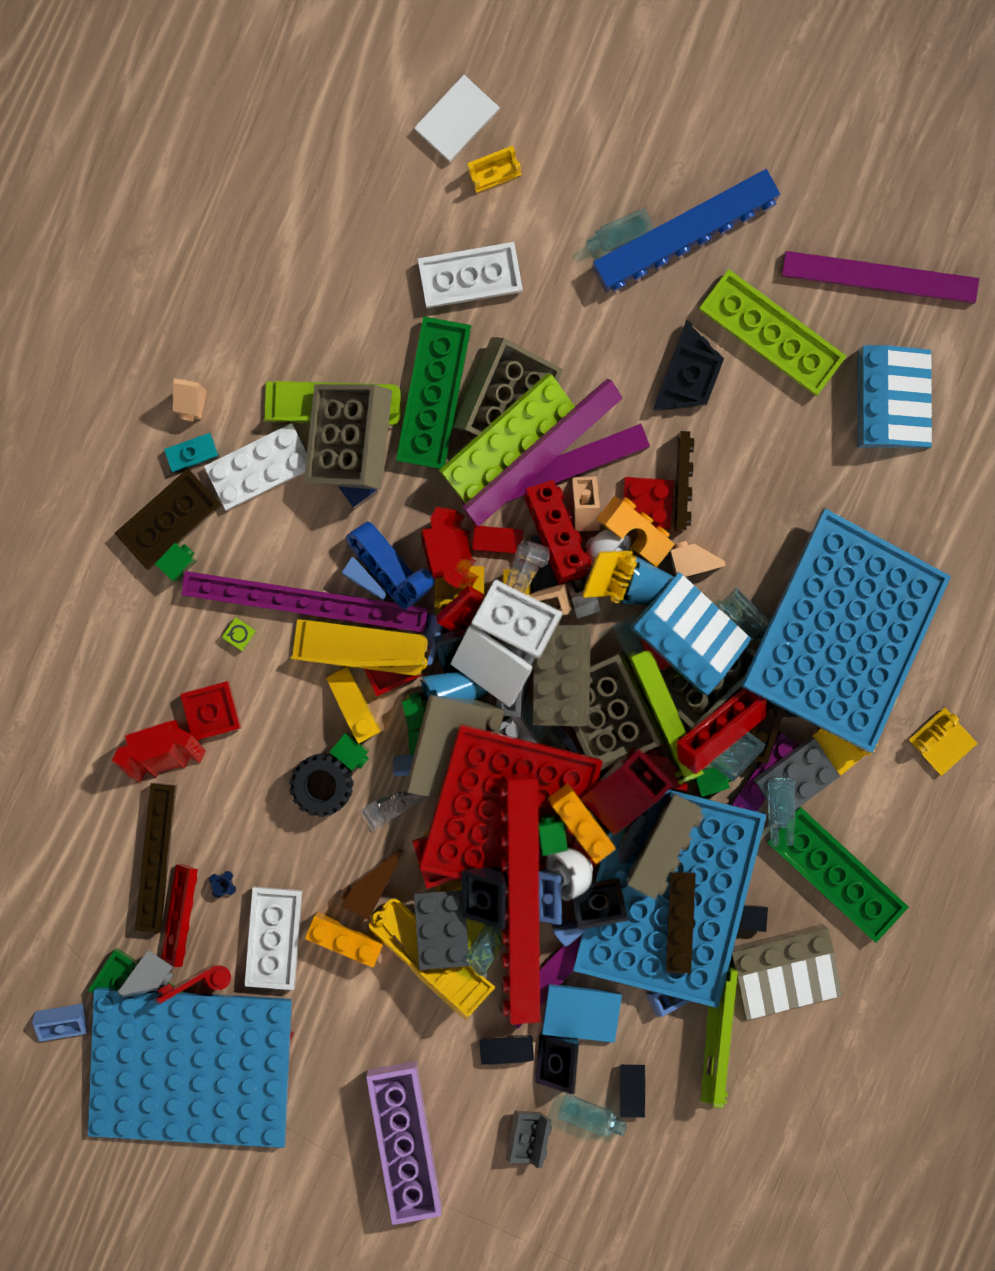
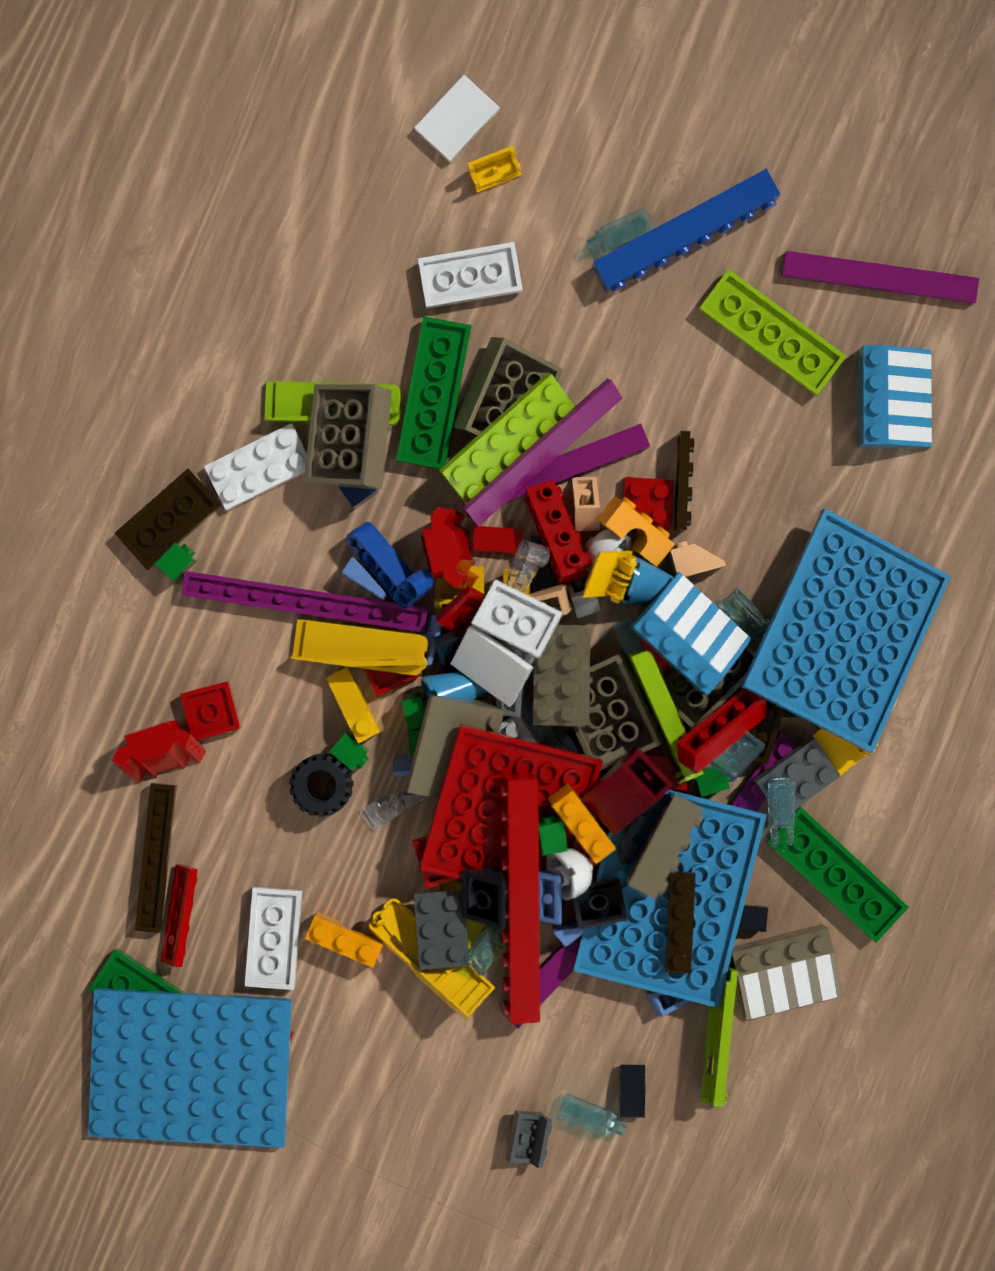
medium blue slope [32,1004,88,1042] -> none
light grey slope [118,950,174,997] -> none
red door [154,965,231,1004] -> none
teal plate [164,433,219,473] -> none
light nougat slope [173,378,207,422] -> none
dark blue plate [209,871,236,898] -> none
lime tile [222,617,256,651] -> none
reddish brown slope [341,849,403,920] -> none
lavender brick [366,1061,442,1225] -> none
black slope [479,1035,534,1065] -> none
black slope [535,1033,579,1094] -> none
dark azure tile [541,984,622,1043] -> none
black wing [653,320,724,411] -> none
yellow hinge [908,707,978,776] -> none

